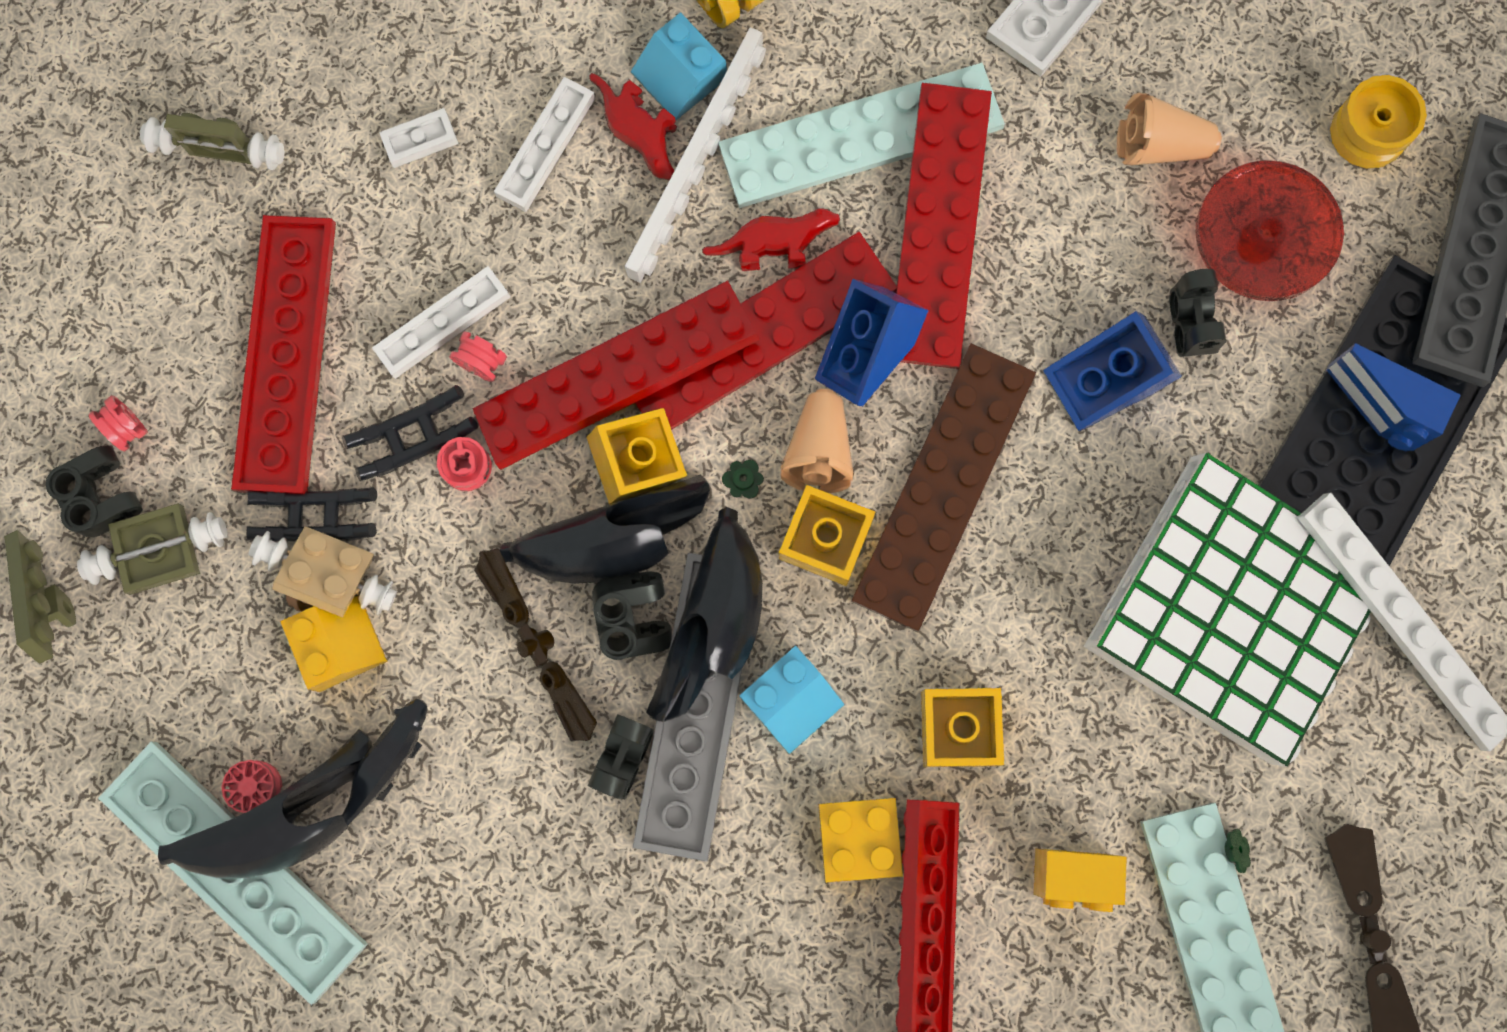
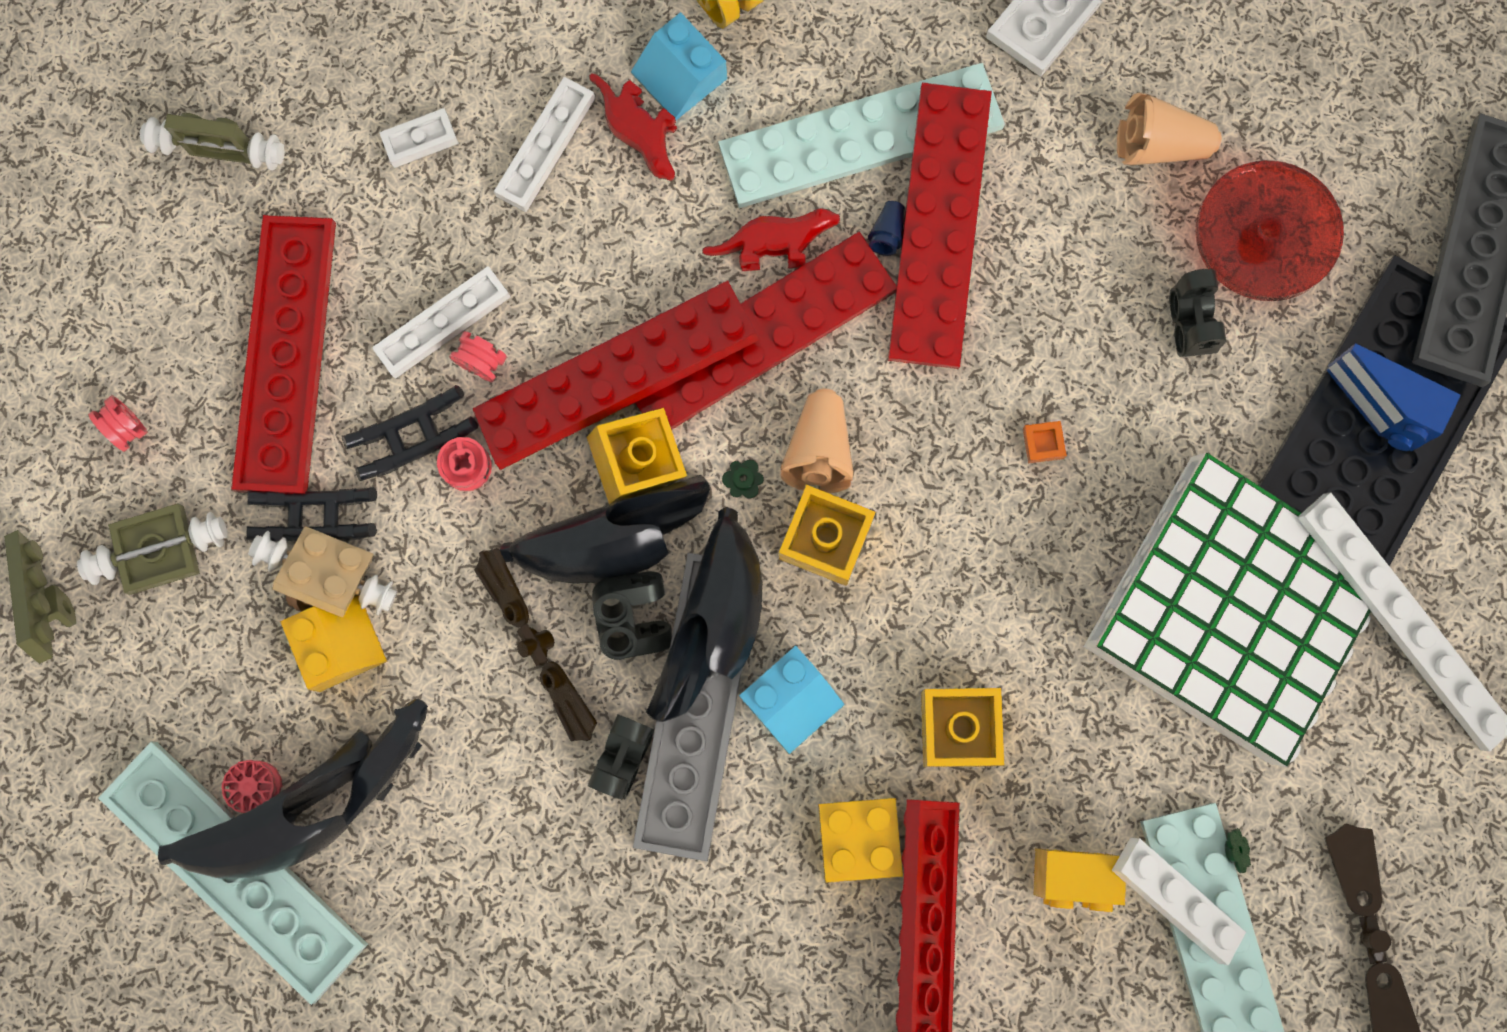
pearl dark grey piece [45,445,143,537] -> none
white plate [625,27,766,283] -> none
blue slope [815,279,929,407] -> none
reddish brown plate [851,343,1036,633] -> none
blue slope [1043,311,1182,431] -> none
yellow wheel [1330,75,1427,169] -> none
none -> dark blue cone [868,201,905,256]
none -> orange plate [1023,421,1067,464]
none -> white plate [1112,838,1246,965]

